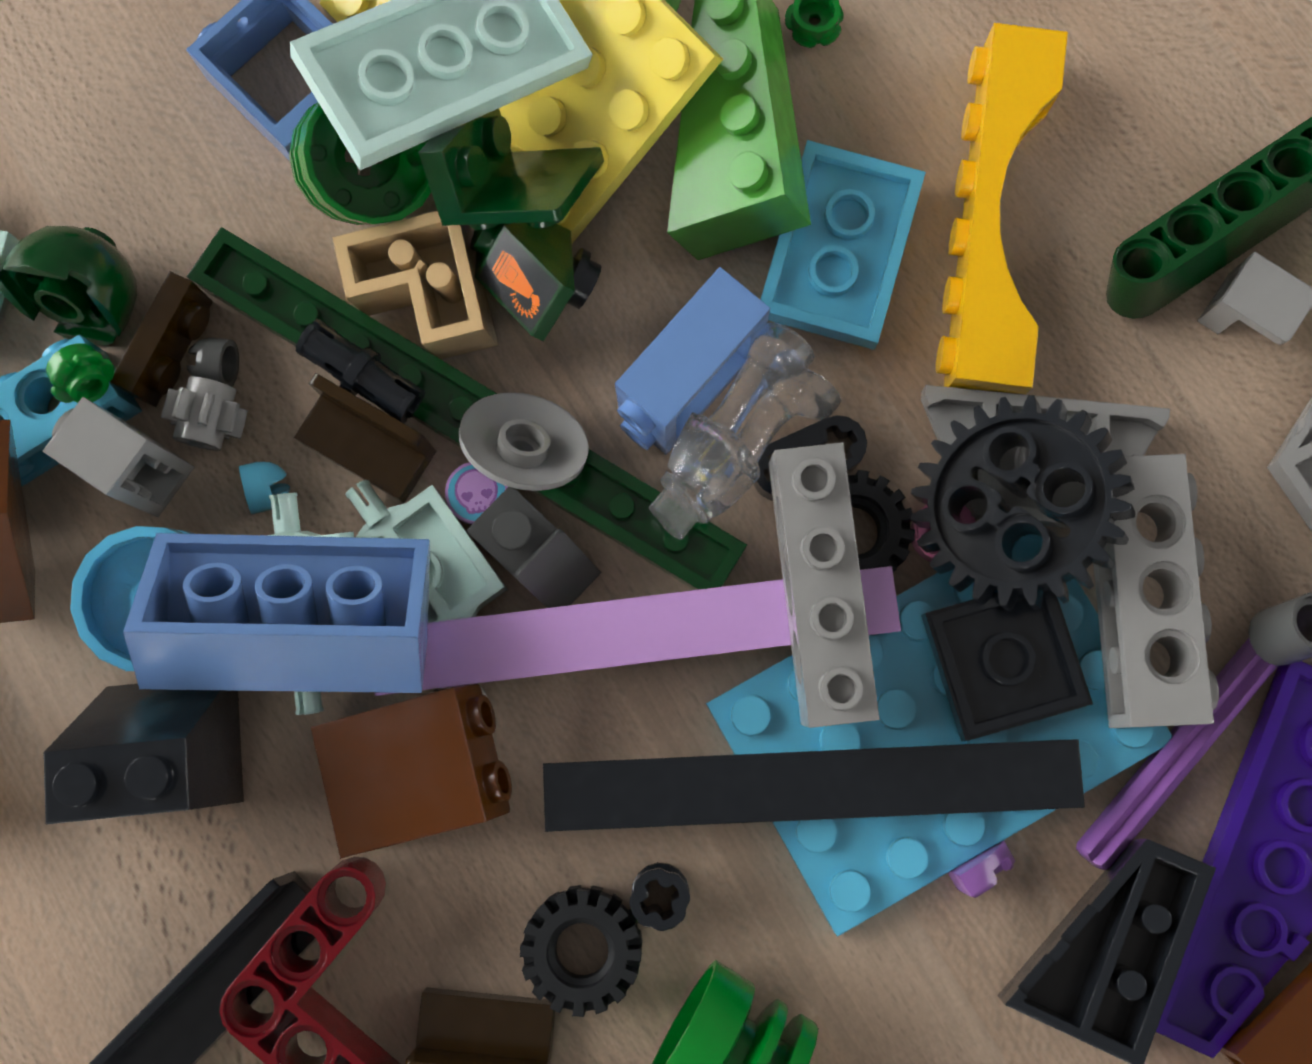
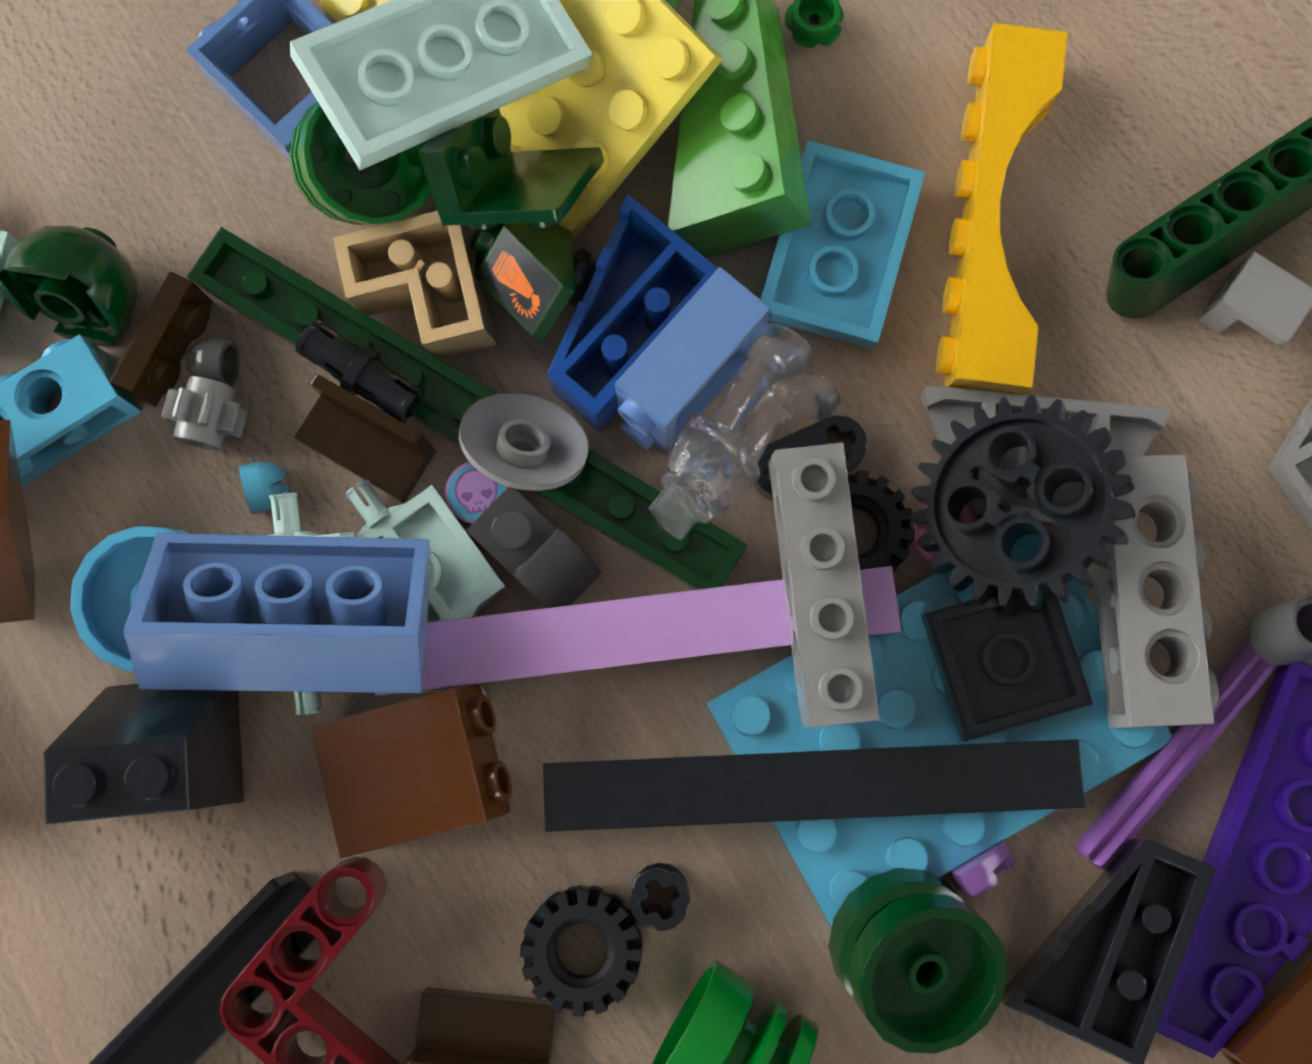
light grey brick [42,397,195,517] -> none
green plate [46,343,114,403] -> none
none -> blue wedge [547,193,718,433]
none -> dark green wheel [828,868,1008,1054]

